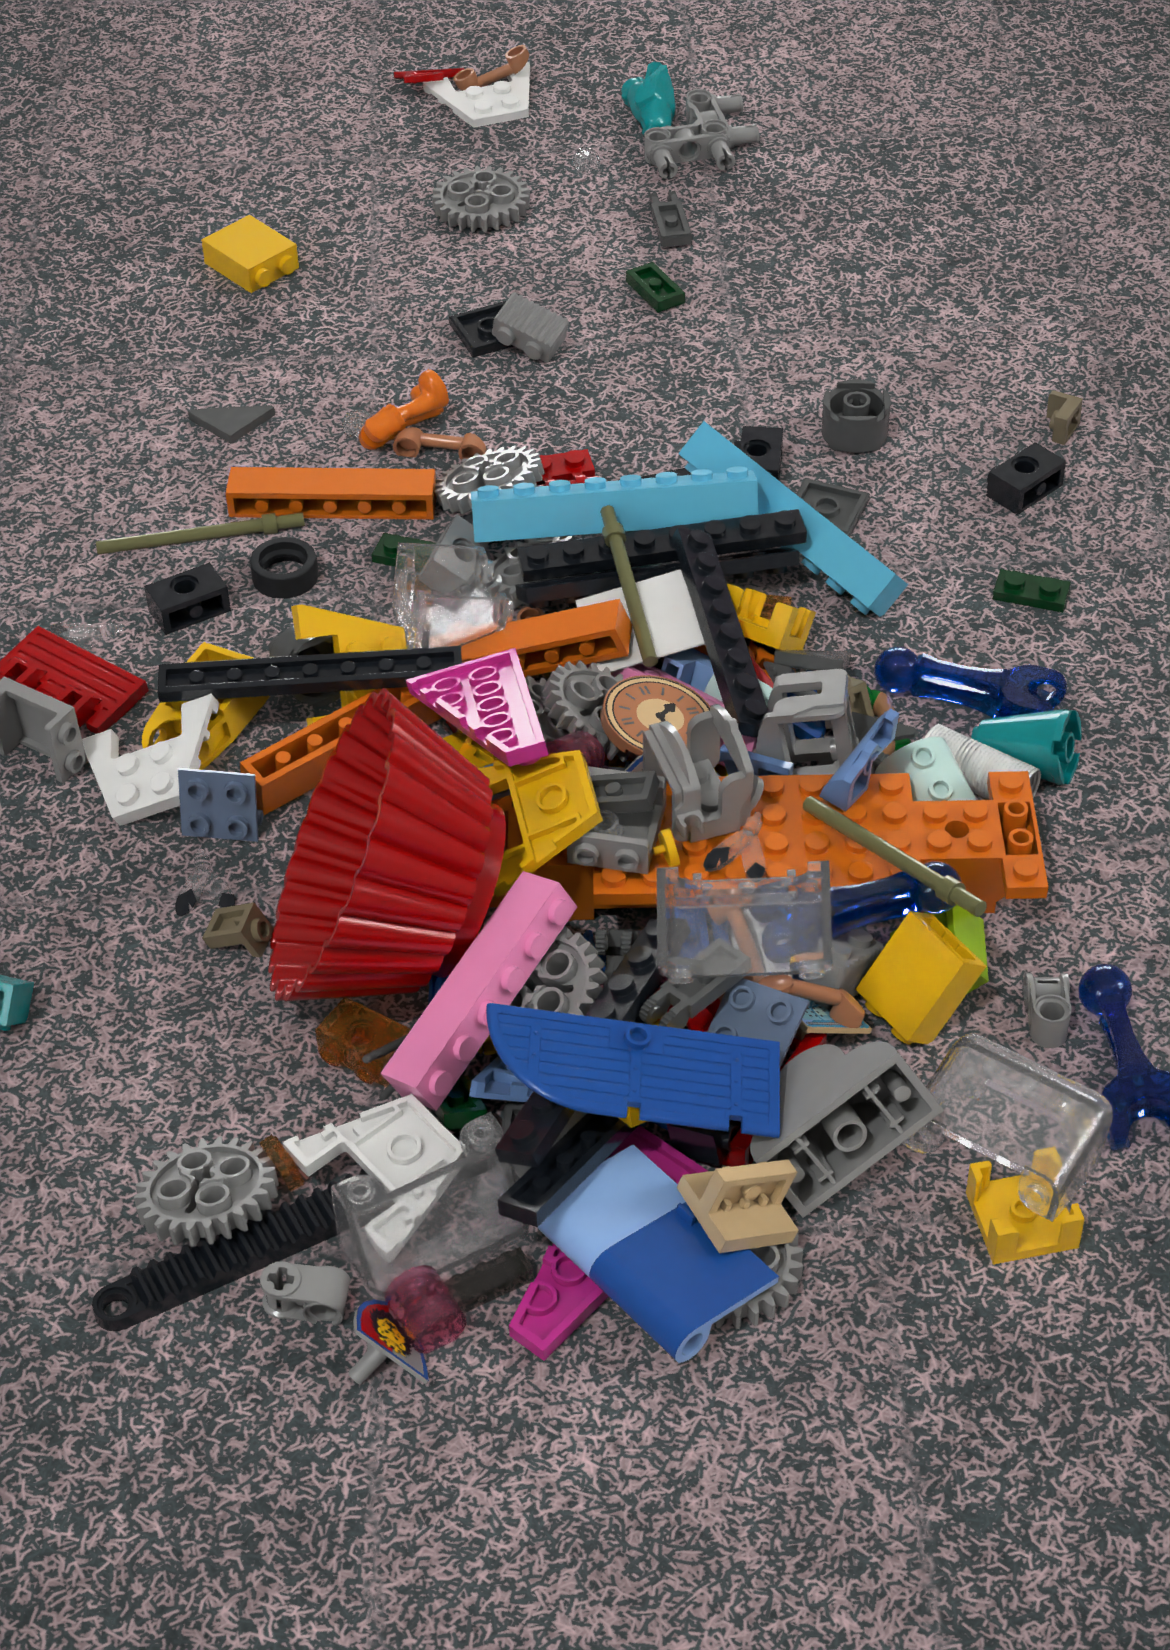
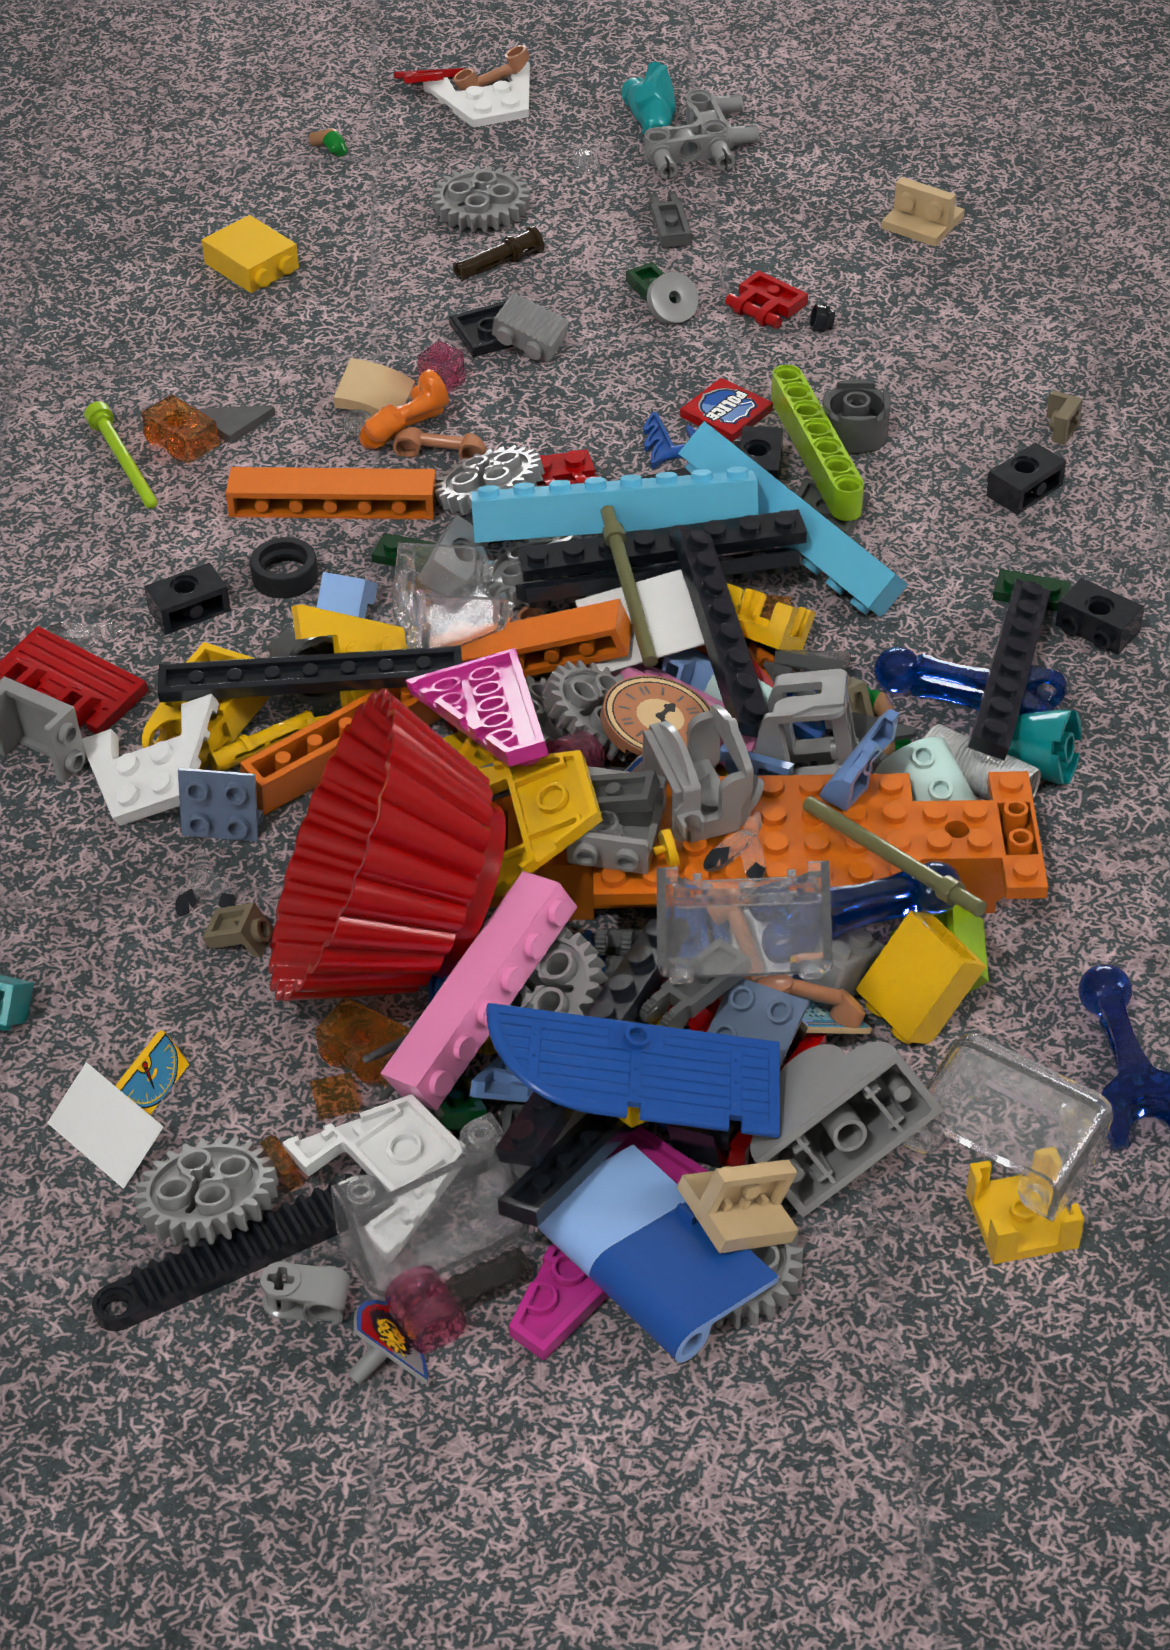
olive bar [96,512,305,554] -> none
light grey piece [1023,973,1072,1048] -> none
none -> white sticker [47,1062,164,1189]
none -> lime piece [84,401,158,508]
none -> slope [115,1030,189,1115]
none -> clear orange brick [141,394,219,464]
none -> yellow pin [207,710,314,771]
none -> green arm [309,128,348,157]
none -> clear orange tile [310,1072,361,1120]
none -> light blue piece [317,572,378,619]
none -> tan slope [334,358,415,419]
none -> clear pink brick [417,340,465,394]
none -> dark brown pin [453,226,544,281]
none -> blue piece [643,412,696,469]
none -> light grey piece [647,272,698,324]
none -> tile [680,378,773,442]
none -> red plate [725,270,808,329]
none -> lime beam [771,364,864,521]
none -> black plate [810,303,835,333]
none -> tan bracket [881,177,965,247]
none -> black plate [967,579,1050,761]
none -> black brick [1055,578,1145,654]

